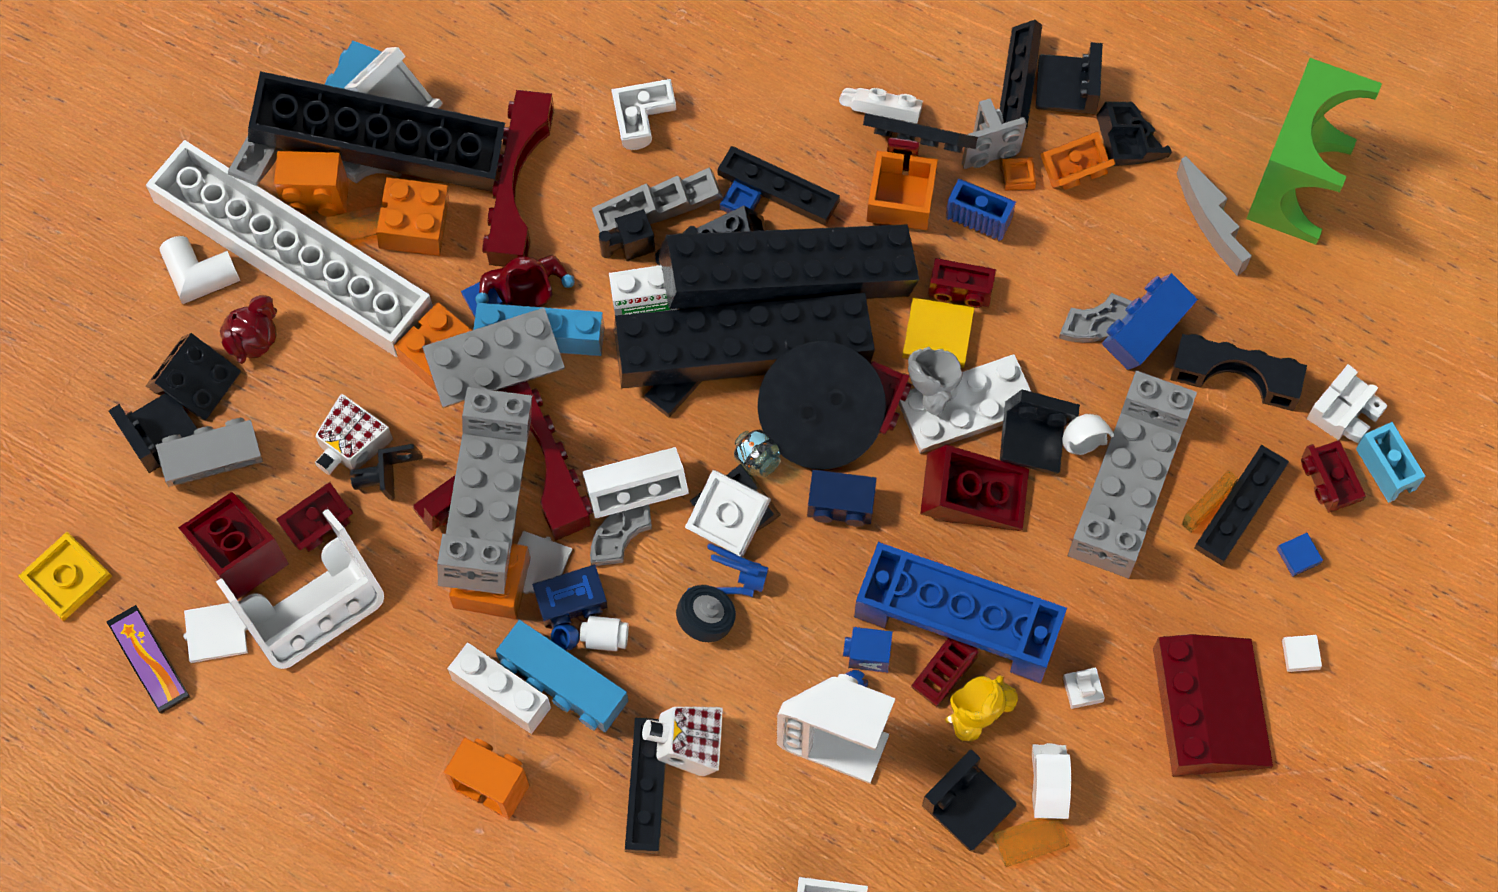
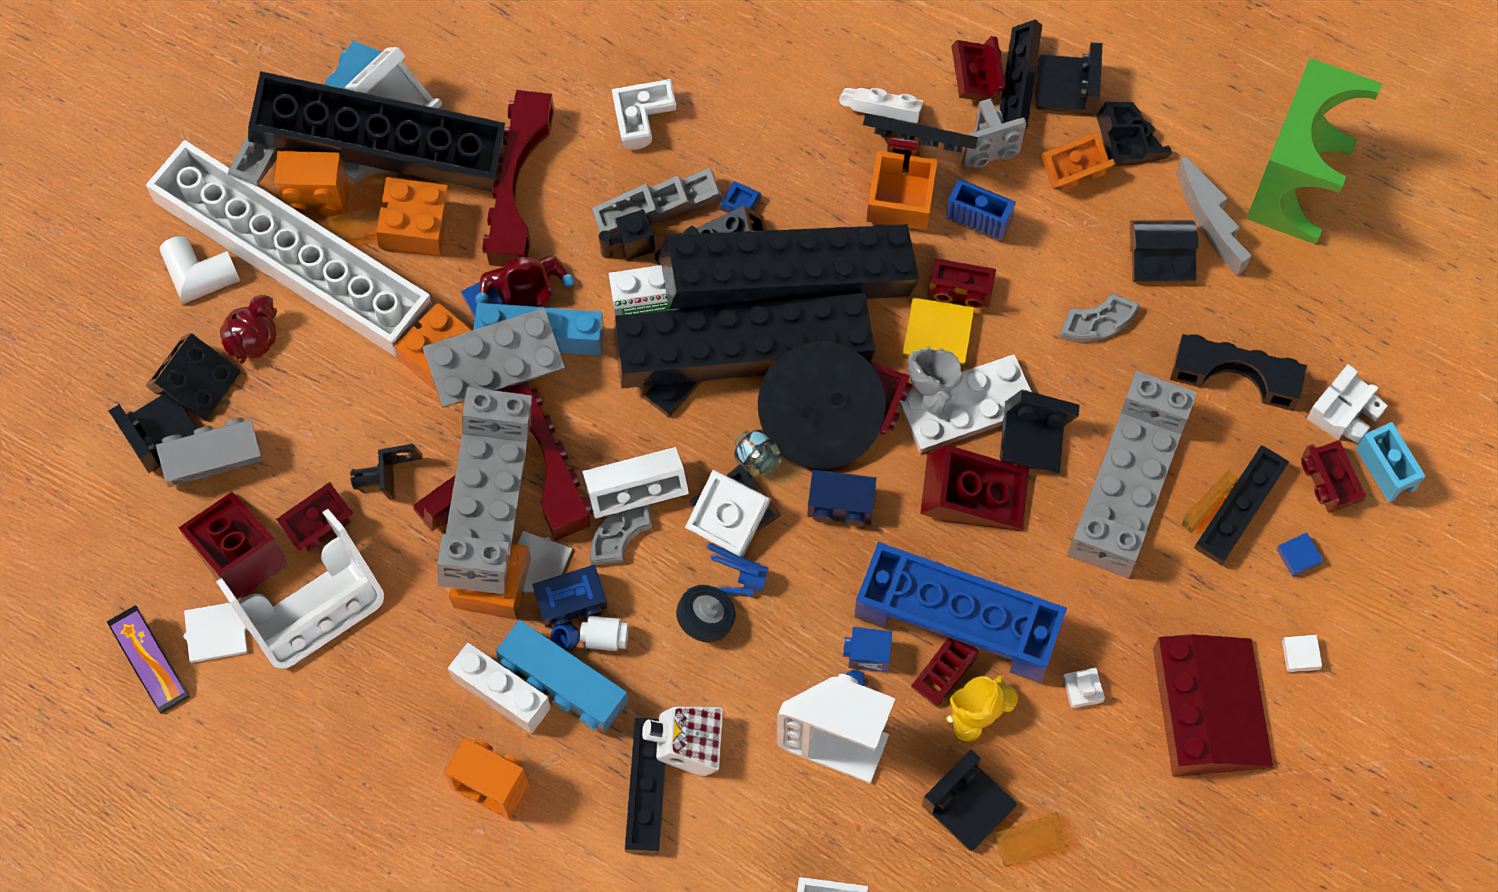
yellow tile [18,532,112,622] -> none
torso [315,394,393,475] -> none
black plate [717,146,840,225] -> none
orange tile [1002,157,1036,191] -> none
white brick [1032,743,1071,819] -> none
white hair [1062,414,1114,455] -> none
blue brick [1102,273,1198,370] -> none
none -> dark red bracket [951,36,1006,101]
none -> black brick [1130,220,1198,282]

